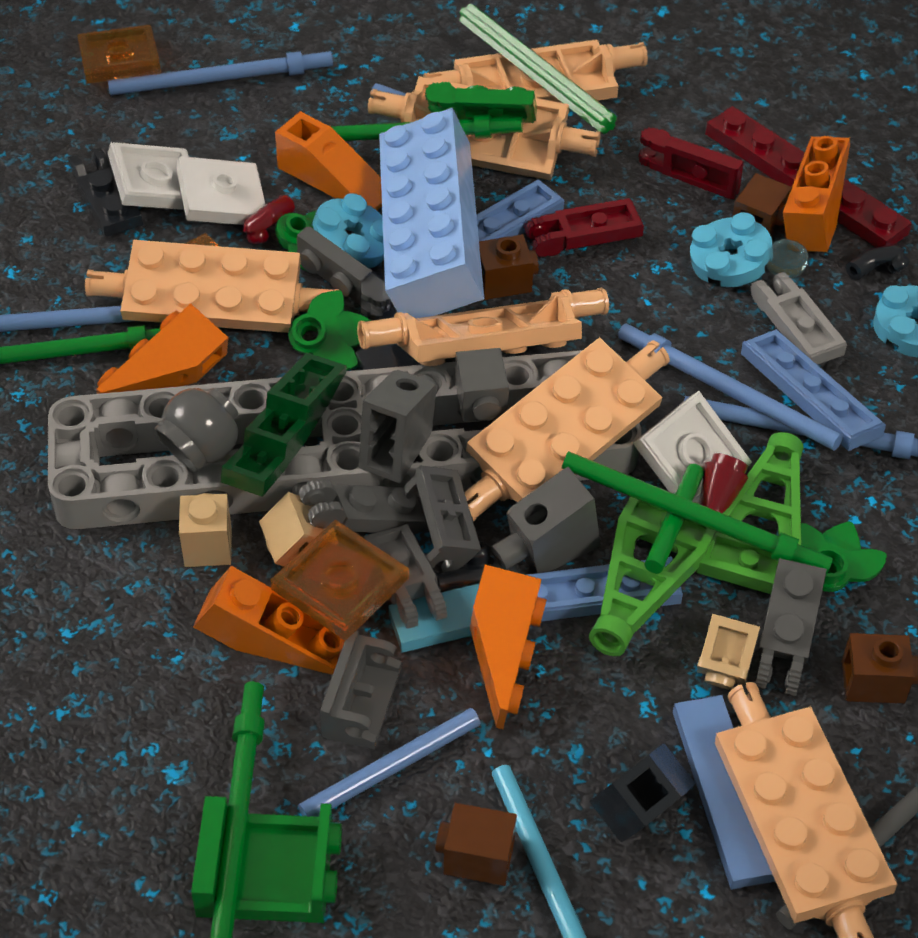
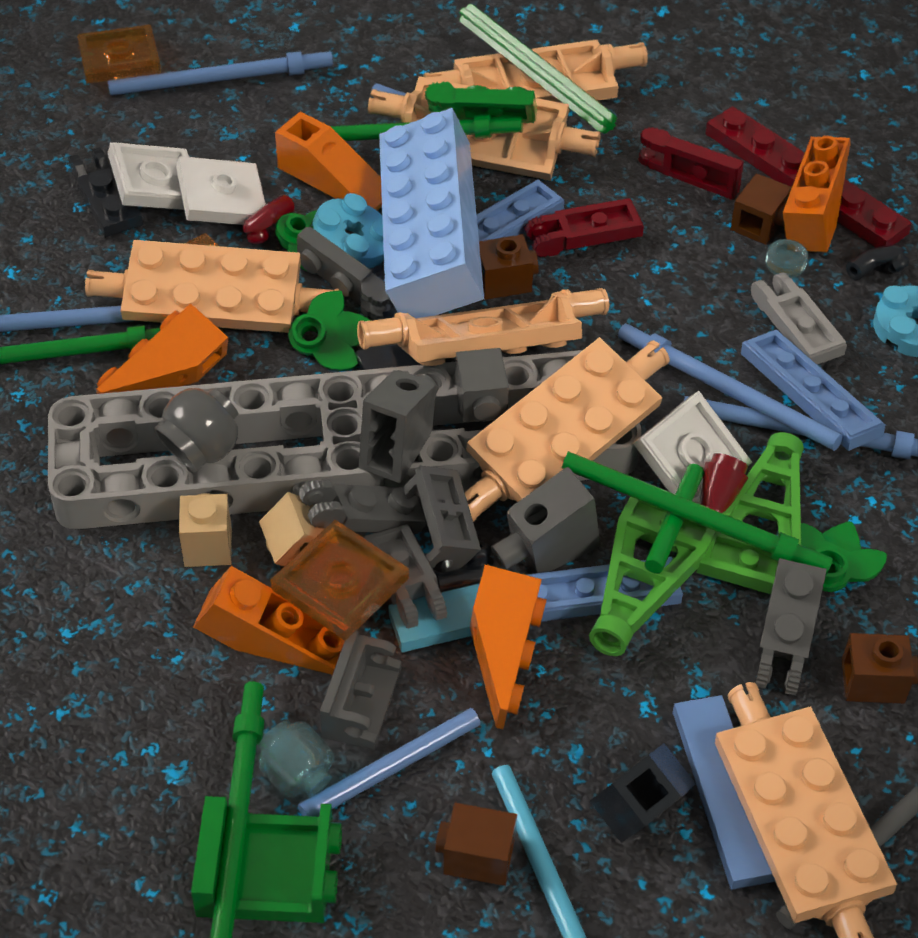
dark green slope [221,353,347,497] -> none
medium azure plate [690,212,773,287] -> none
tan bracket [697,614,760,690] -> none
none -> clear light blue head [258,720,334,798]

